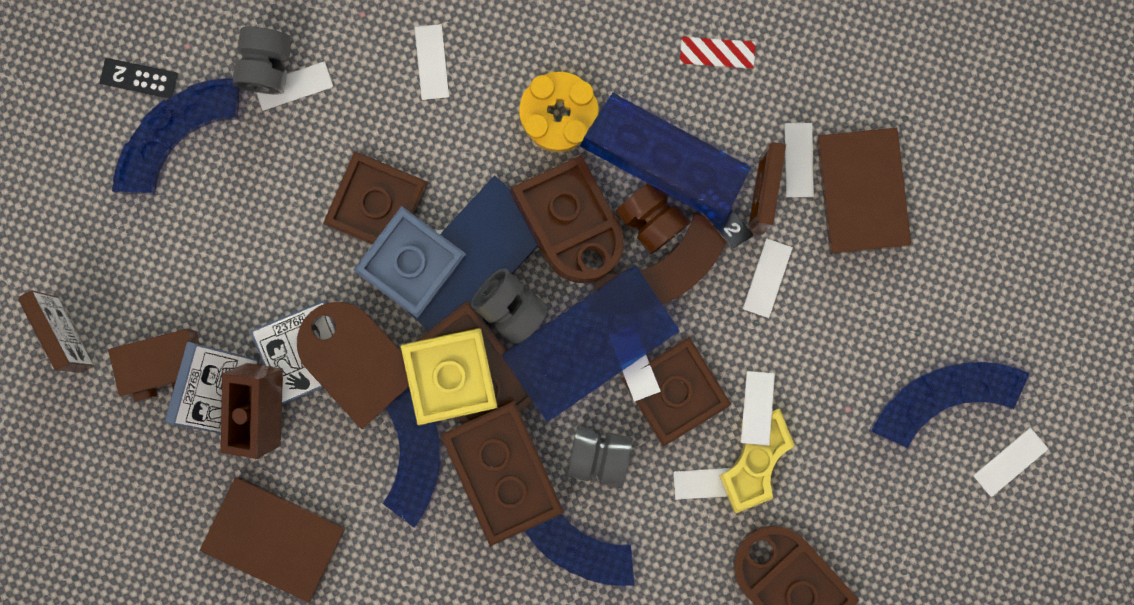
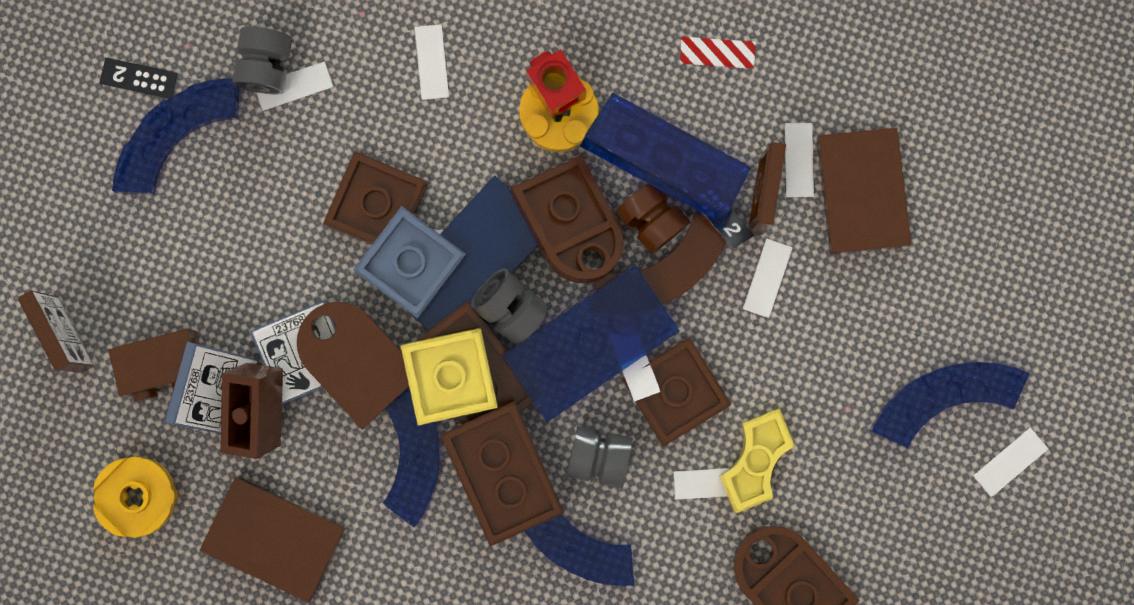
white sticker [741,371,775,446] -> none
none -> yellow plate [93,456,179,538]
none -> red brick [526,49,586,119]

